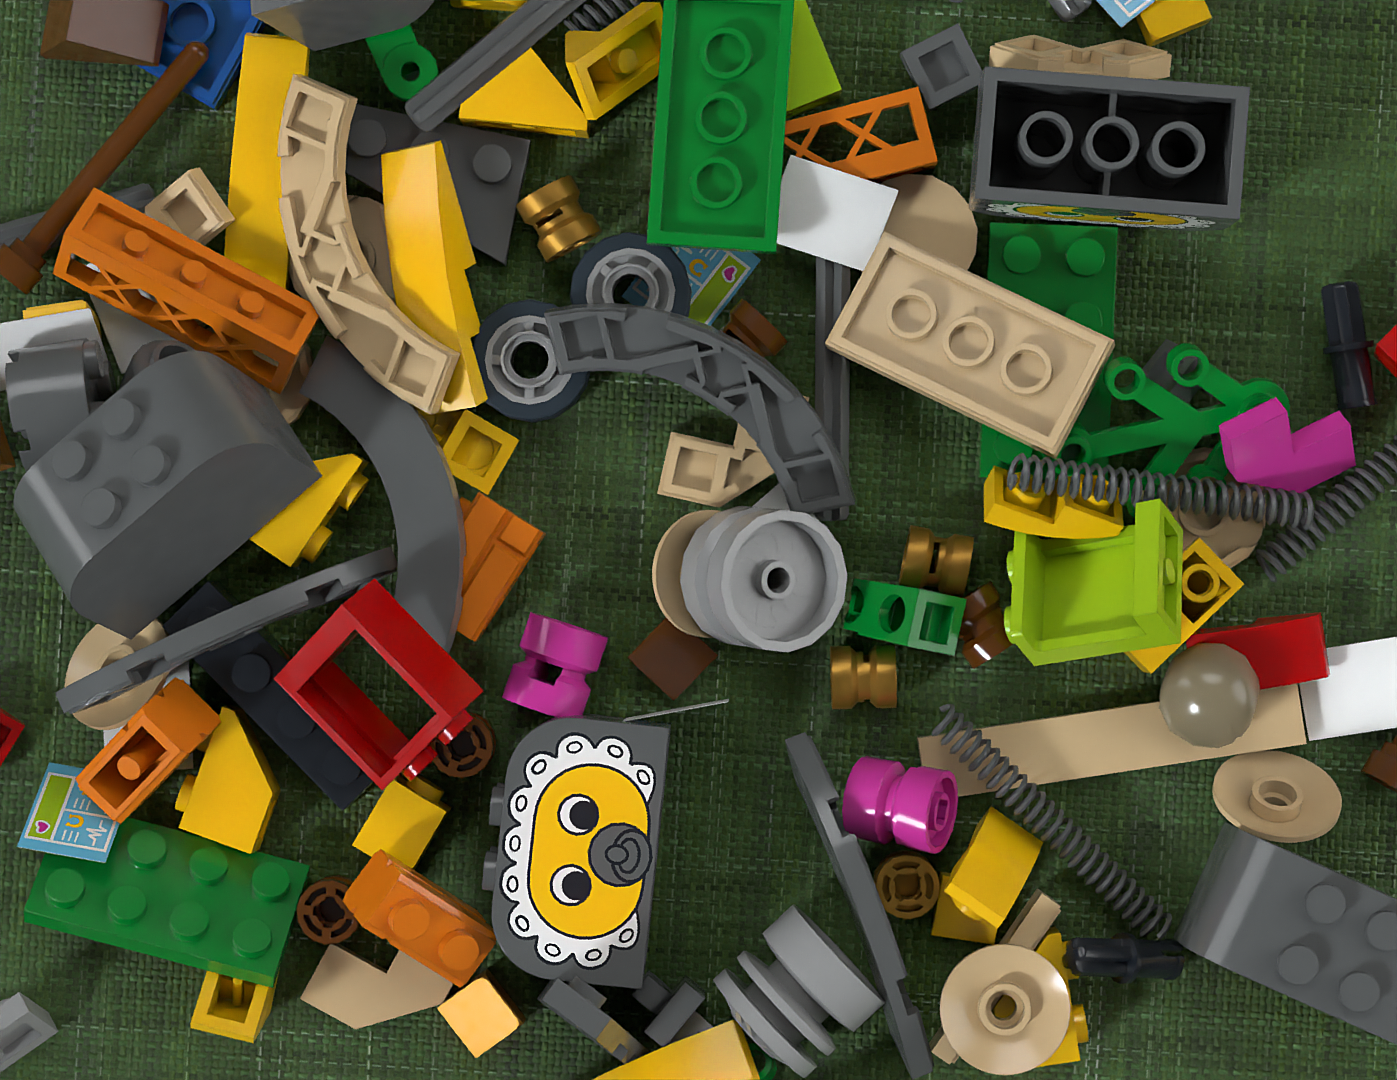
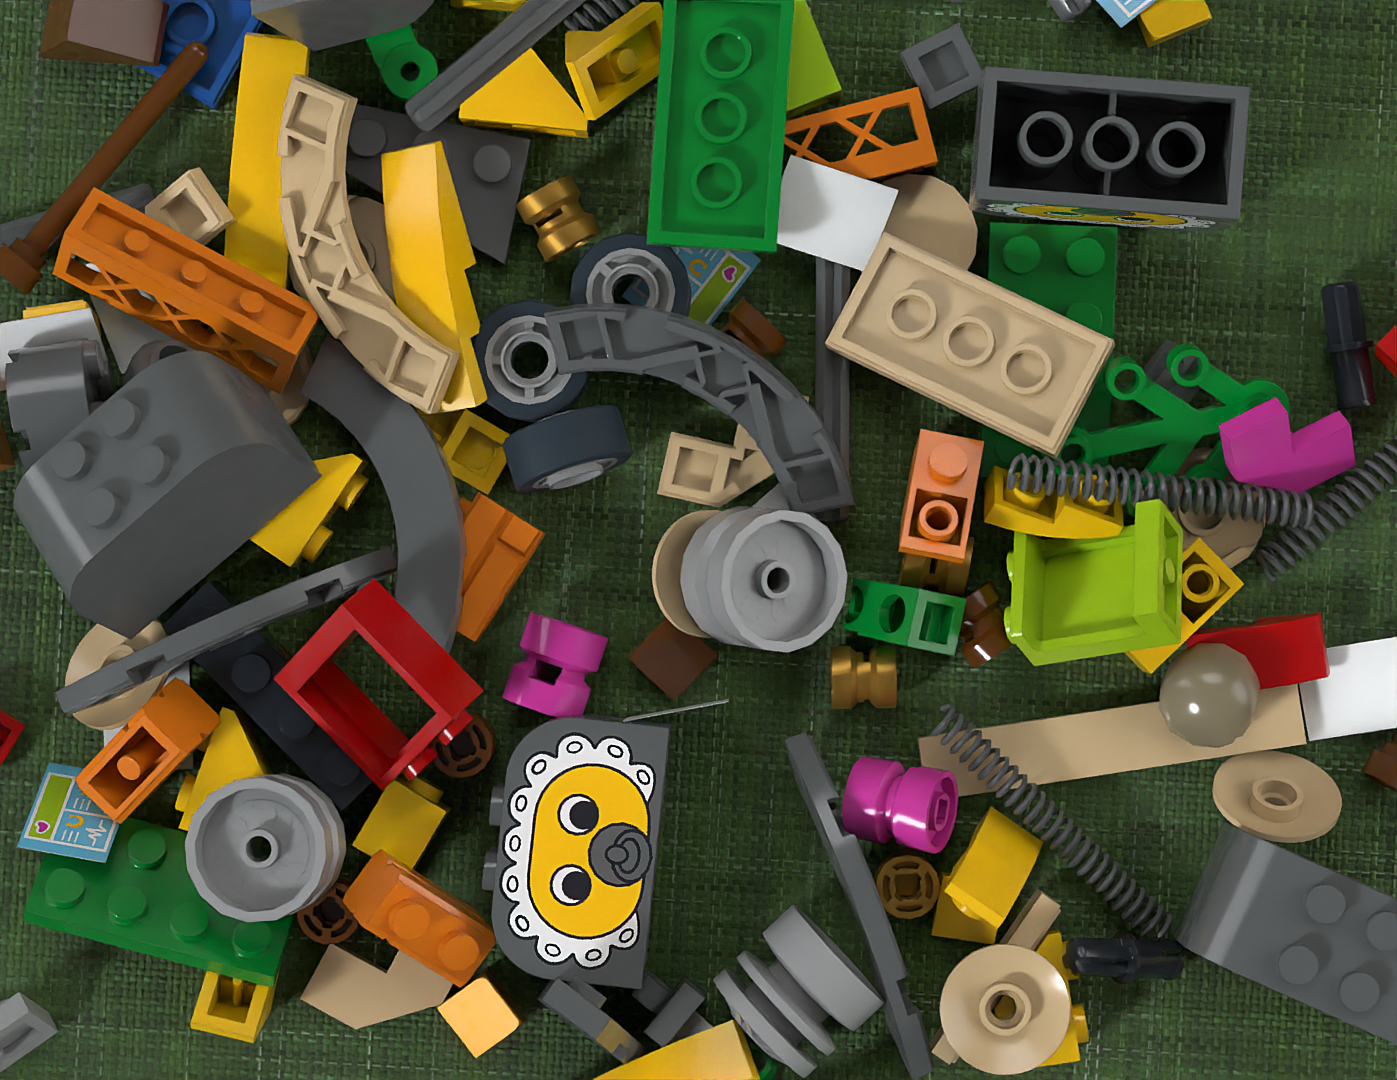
tan tile [989,34,1172,80] -> none
none -> light grey wheel [185,773,346,923]
none -> black wheel [502,405,632,493]
none -> orange slope [898,429,984,564]

